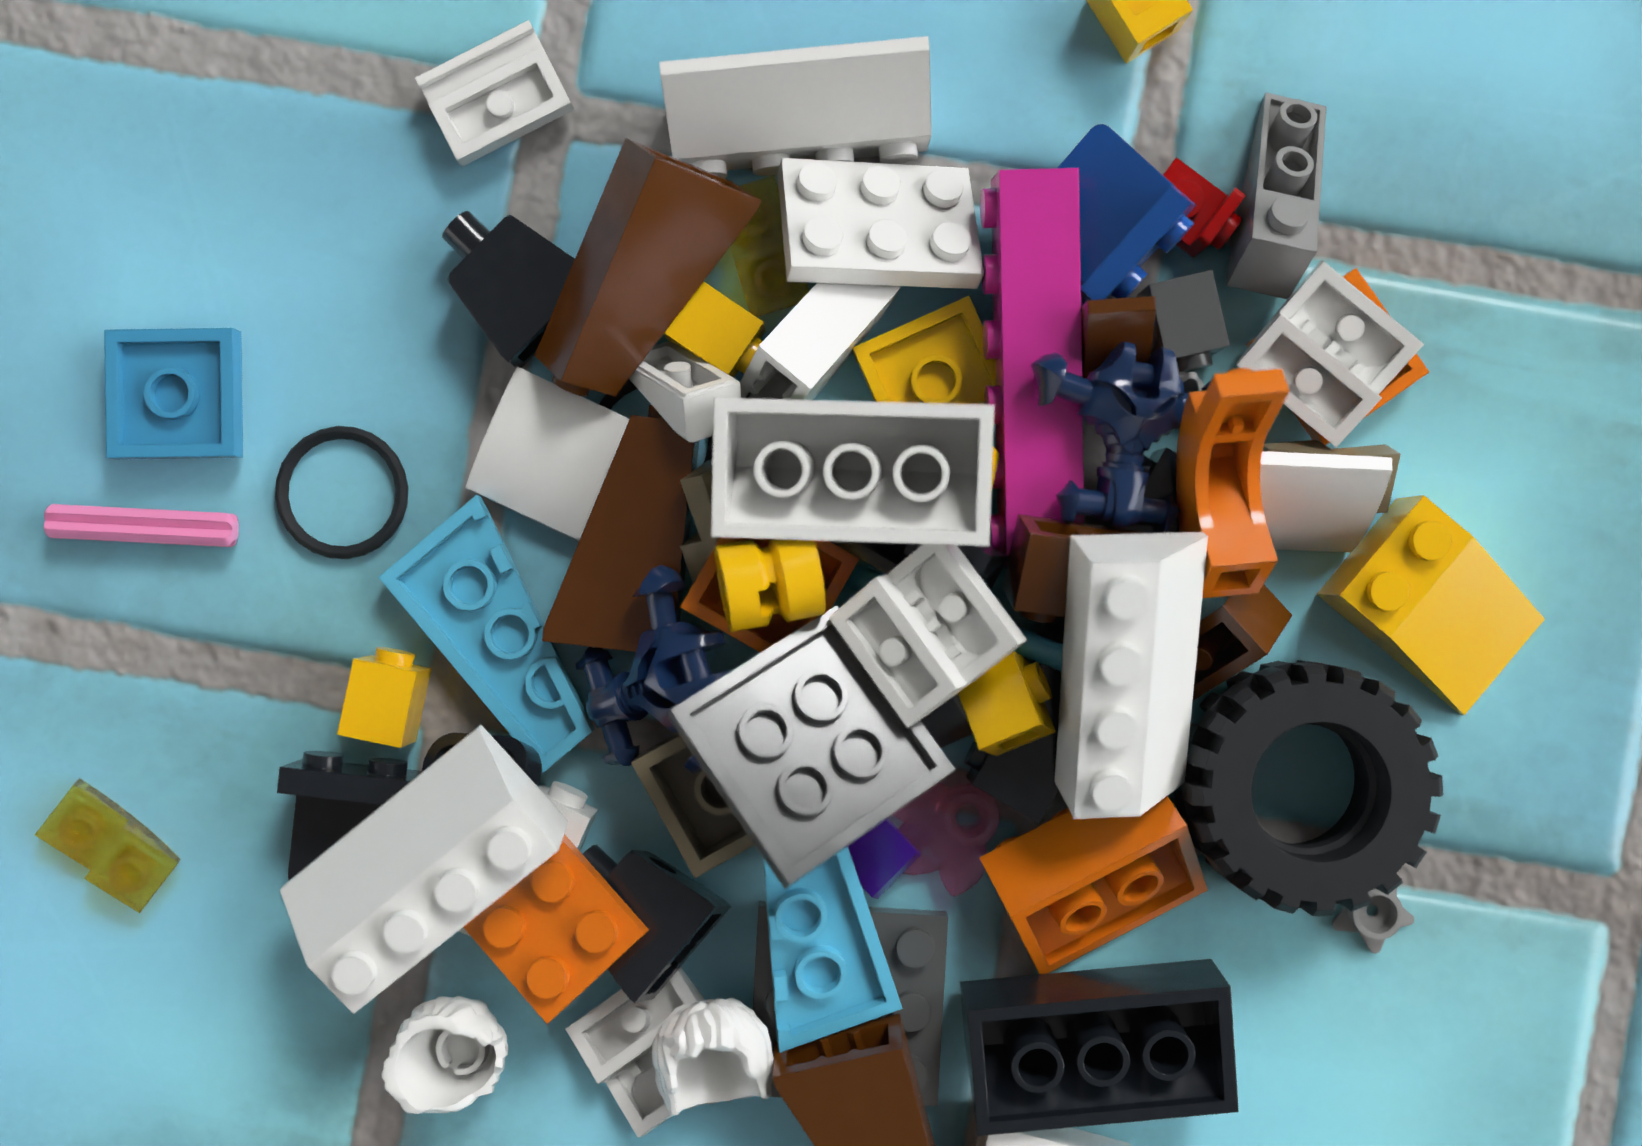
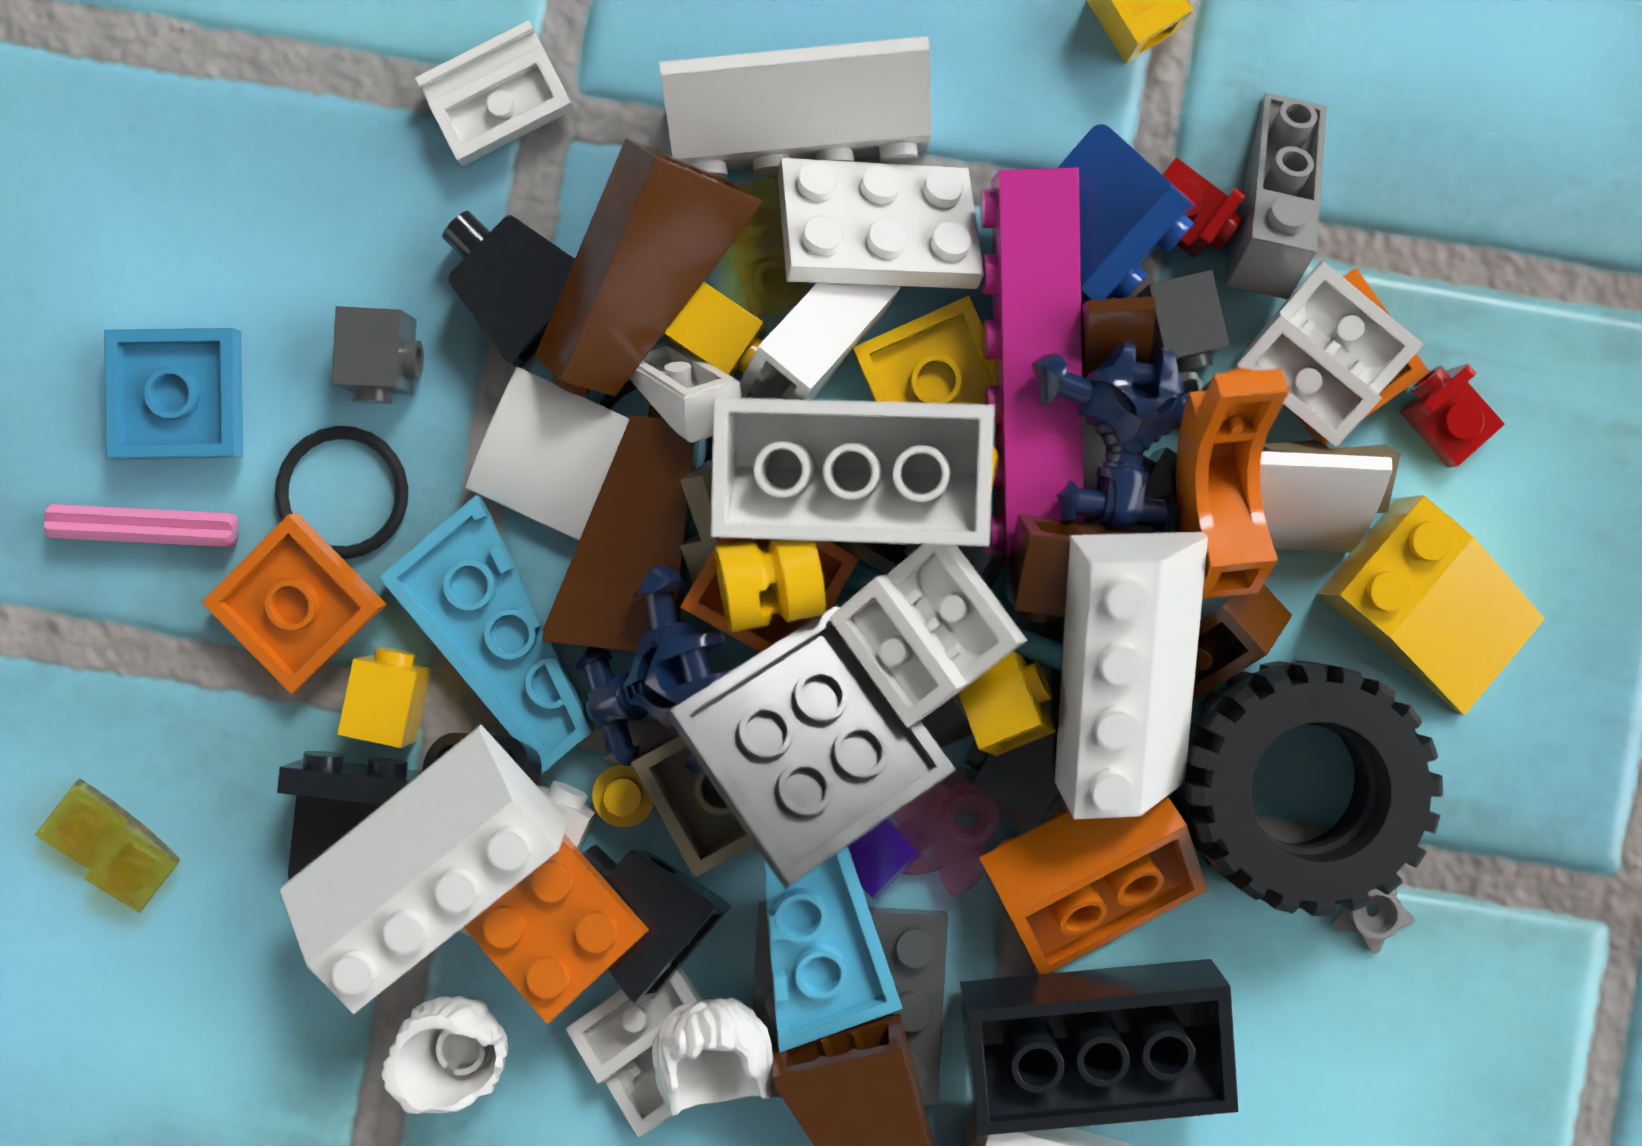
none -> orange plate [201,512,387,695]
none -> dark grey brick [332,306,424,404]
none -> yellow plate [592,764,654,827]
none -> red bracket [1399,363,1505,468]

